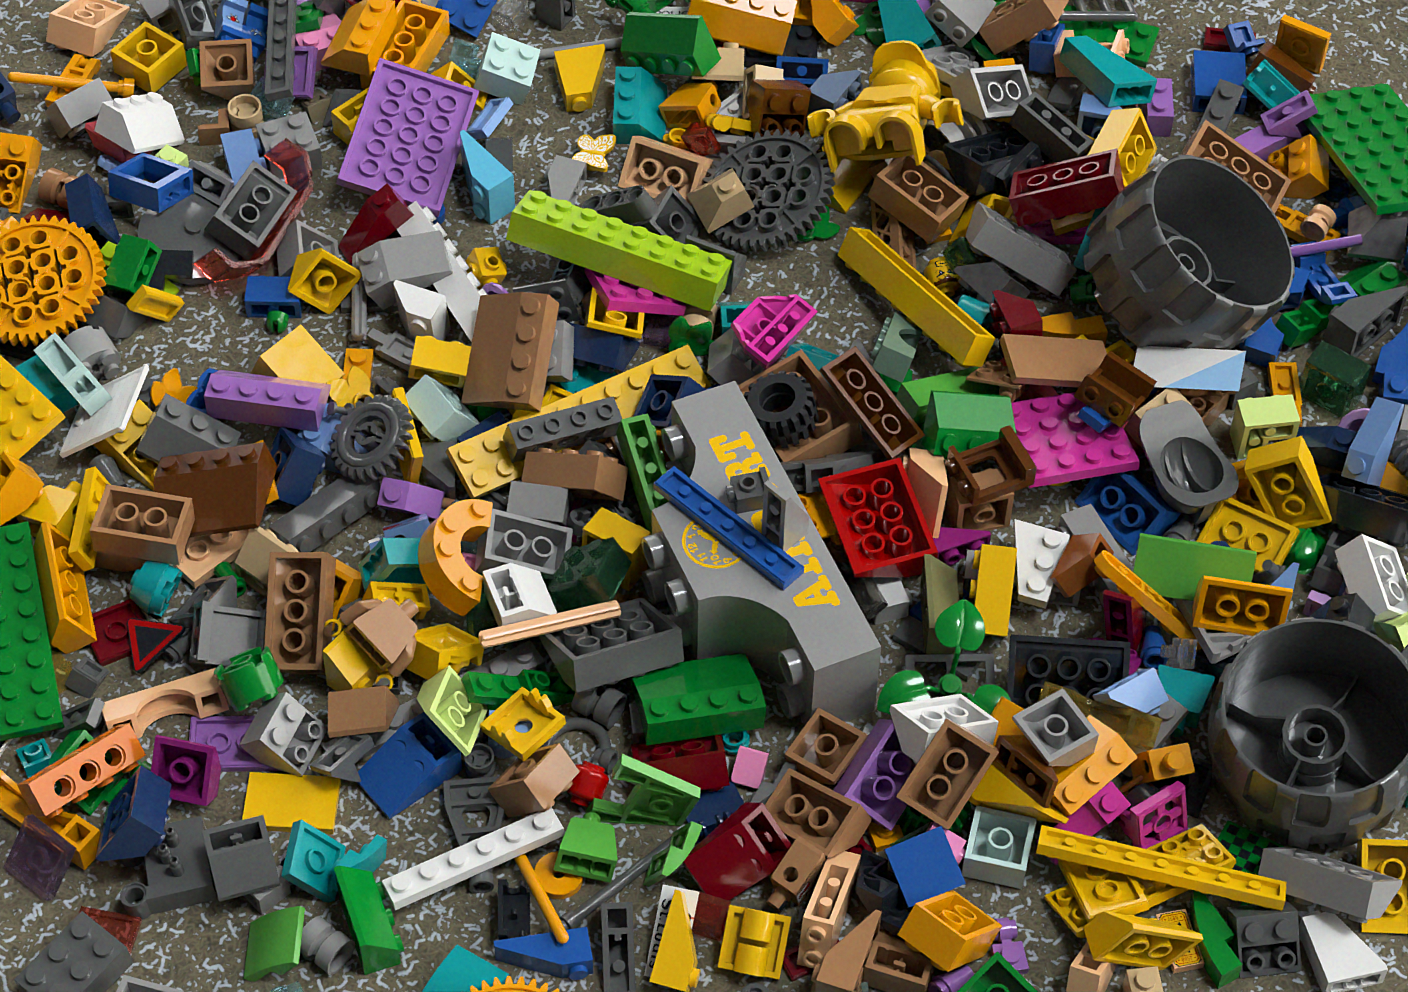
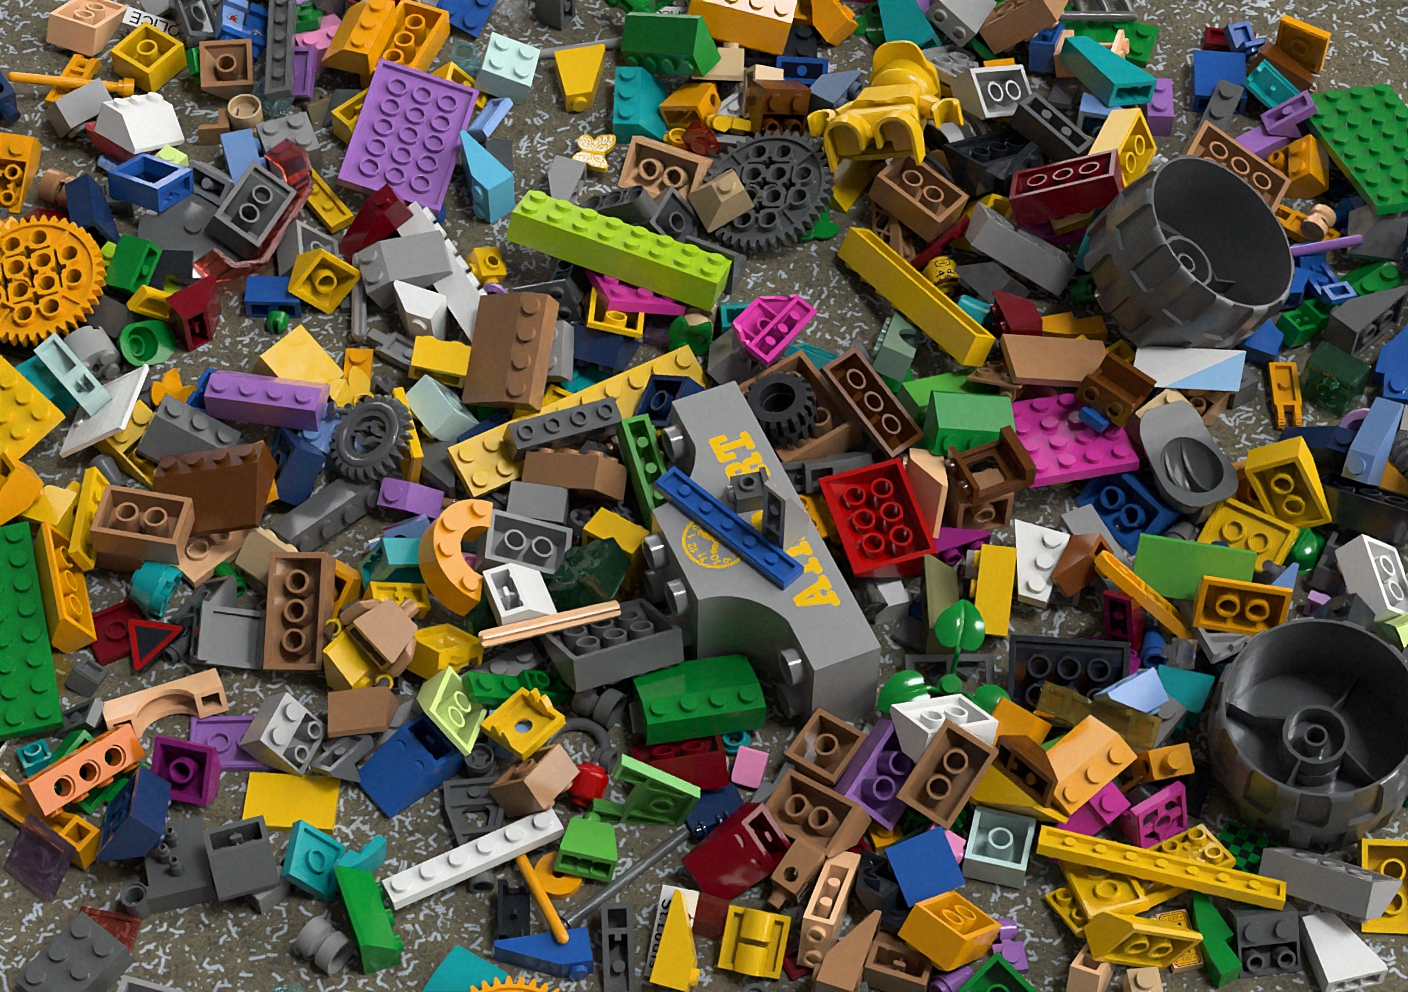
green brick [214,646,284,712] -> none
bright green slope [243,906,305,982] -> none
bright green slope [643,821,703,887] -> none
clear green tile [942,237,977,275] -> none
light grey slope [1012,688,1099,766] -> none
yellowish green brick [1230,394,1300,459] -> none
none -> green piece [116,320,176,367]
none -> white sticker [122,6,183,43]
none -> dark red slope [165,274,222,352]
none -> yellow plate [289,167,354,234]
none -> dark red tile [911,214,971,269]

